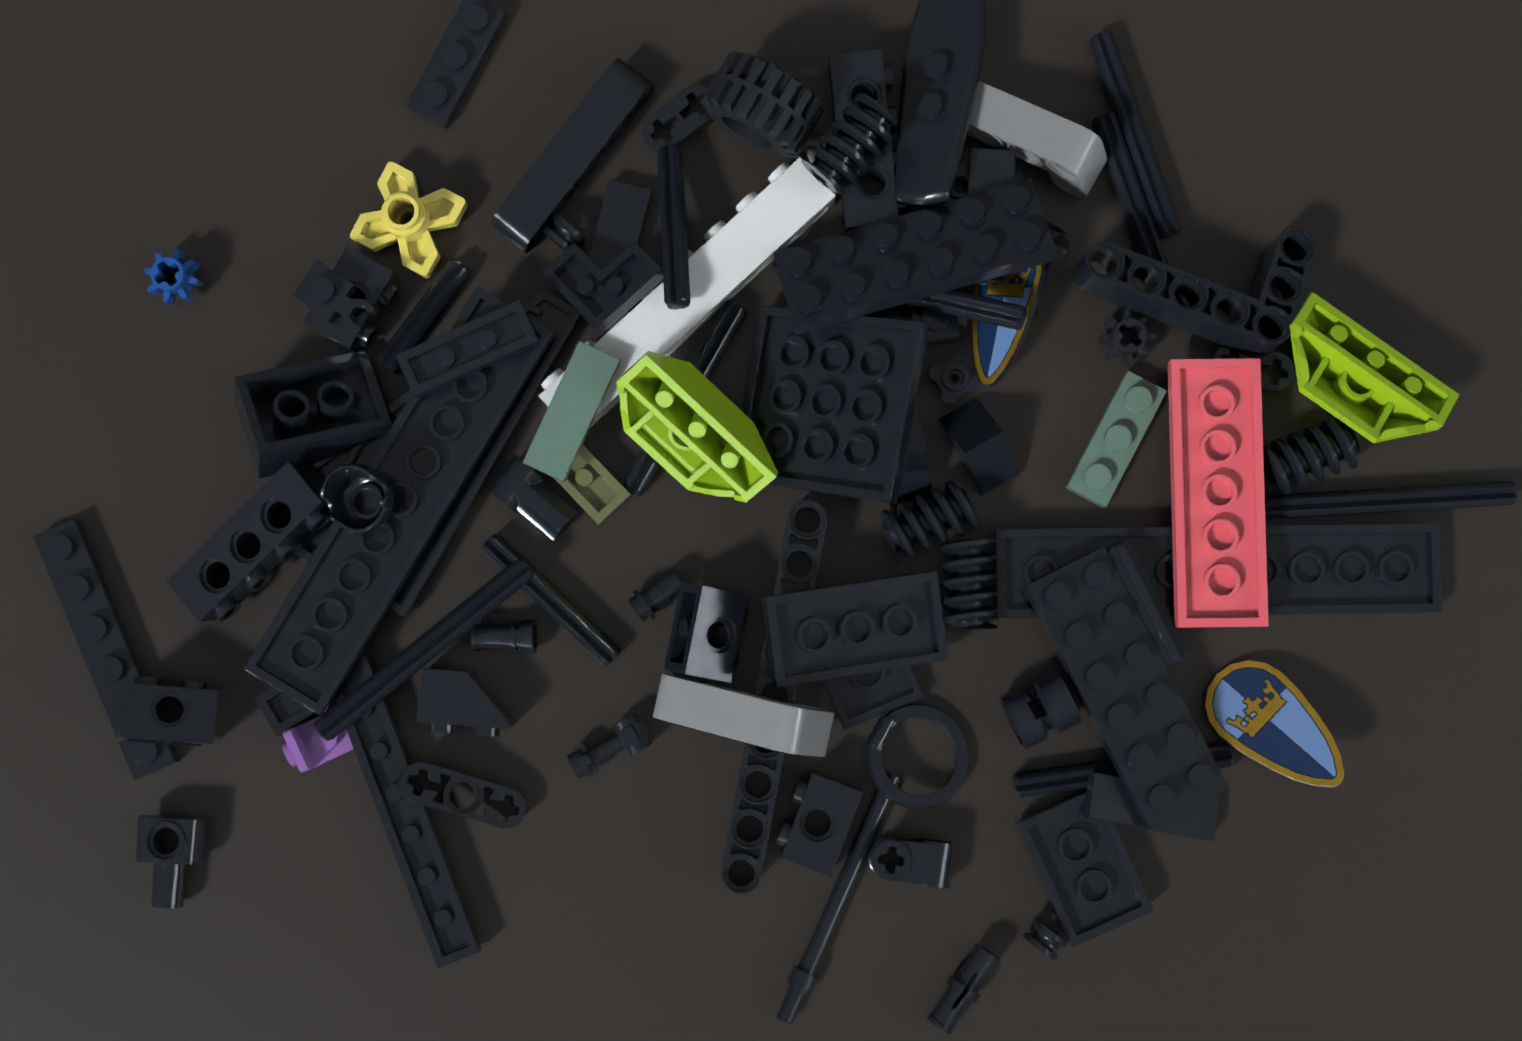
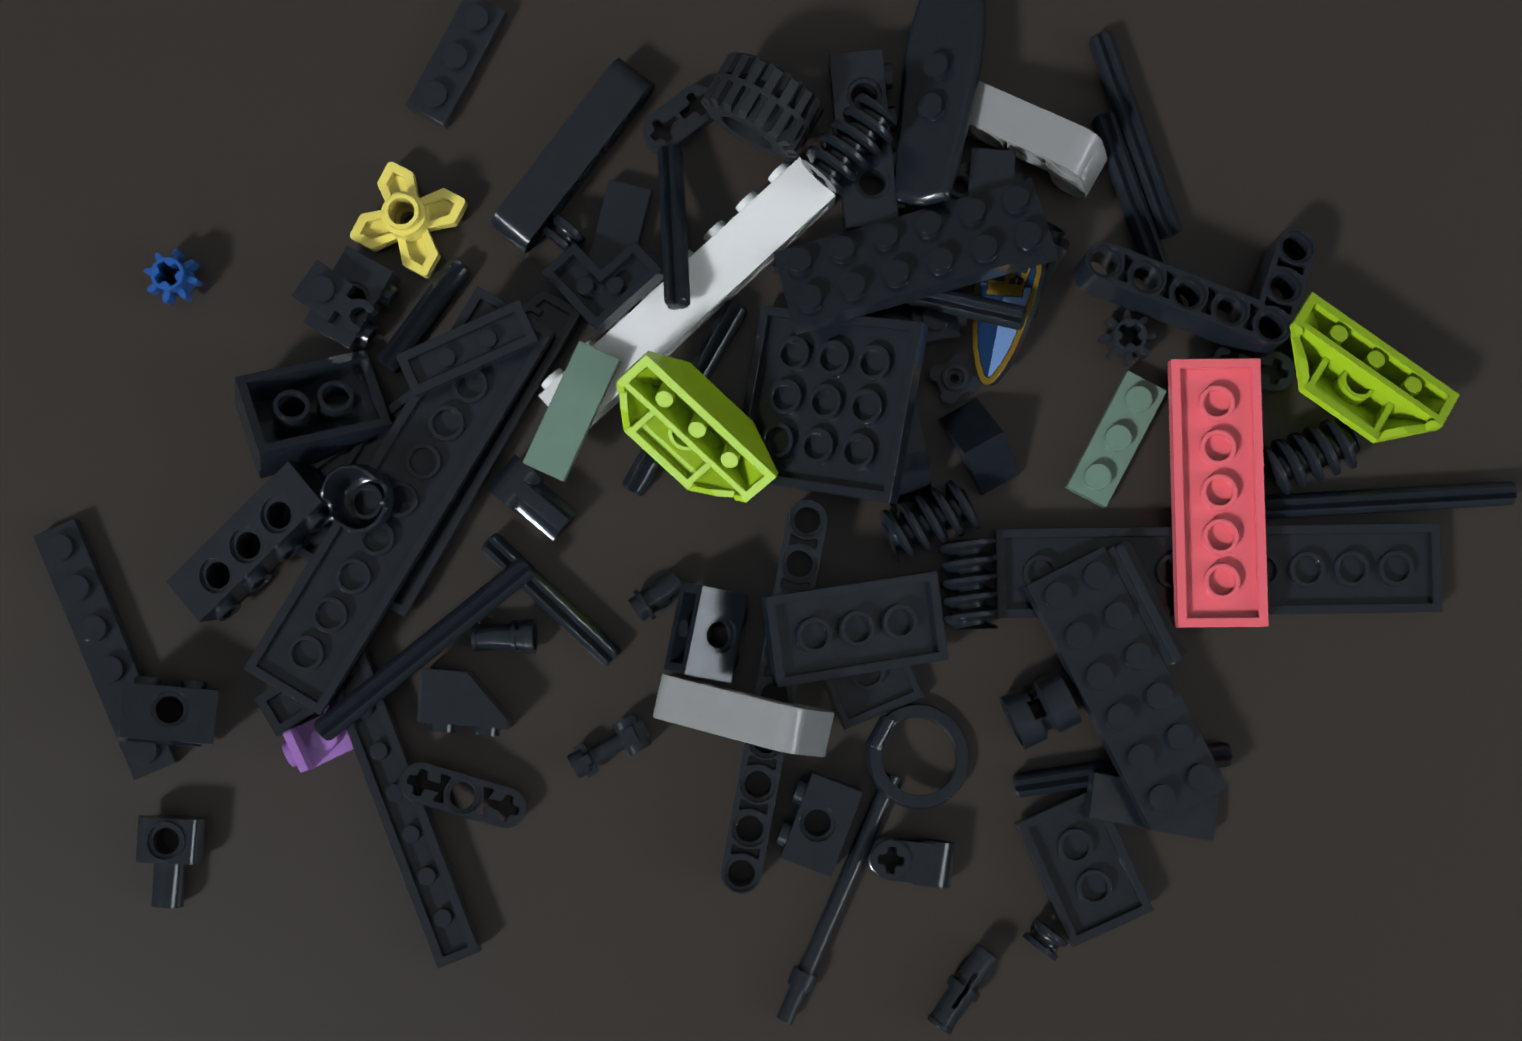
olive plate [553,444,631,525] -> none
shield [1205,660,1344,788] -> none

